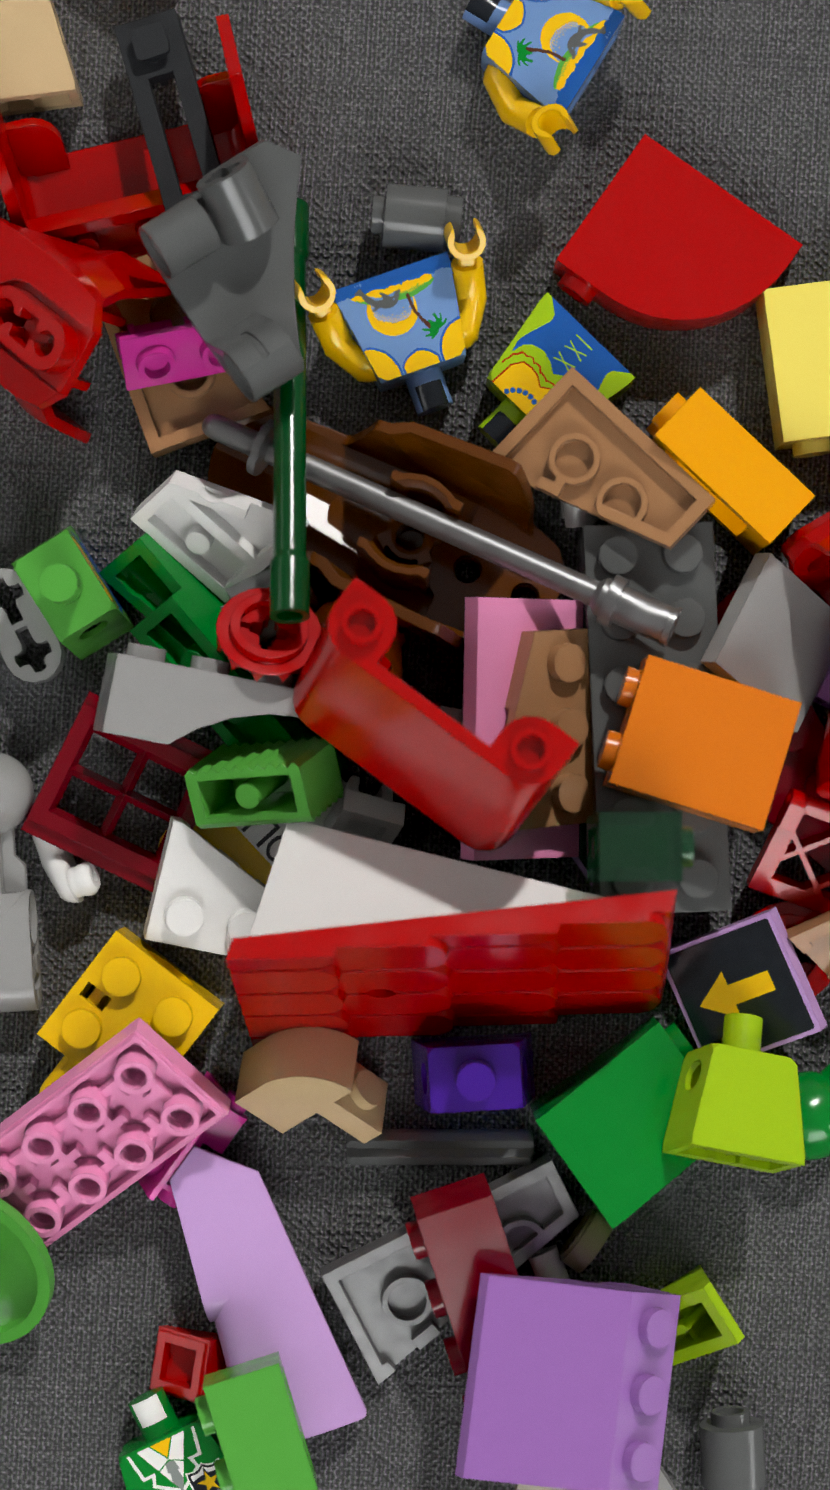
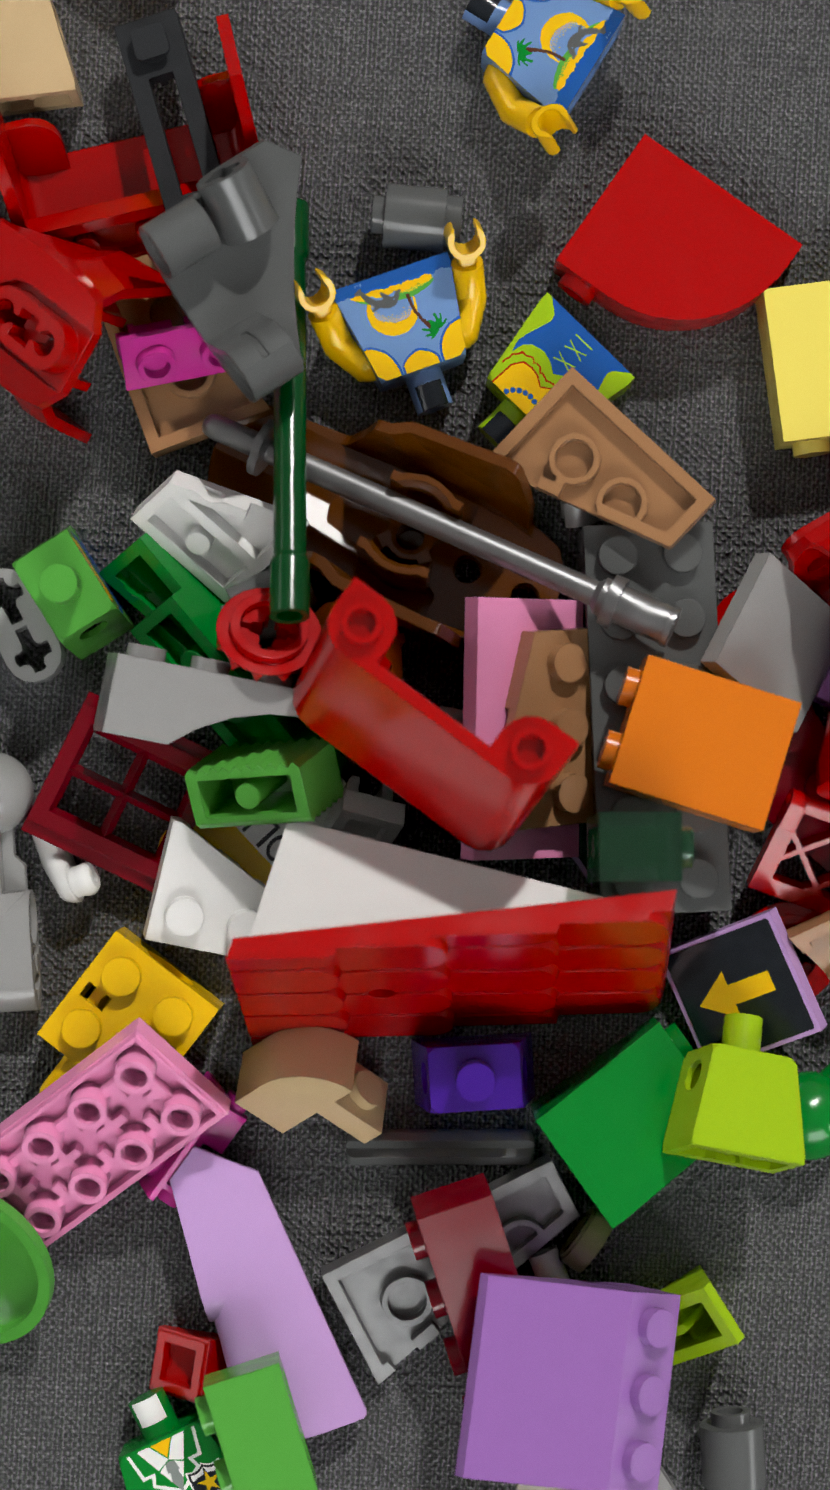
light orange window [646,387,815,555] -> none

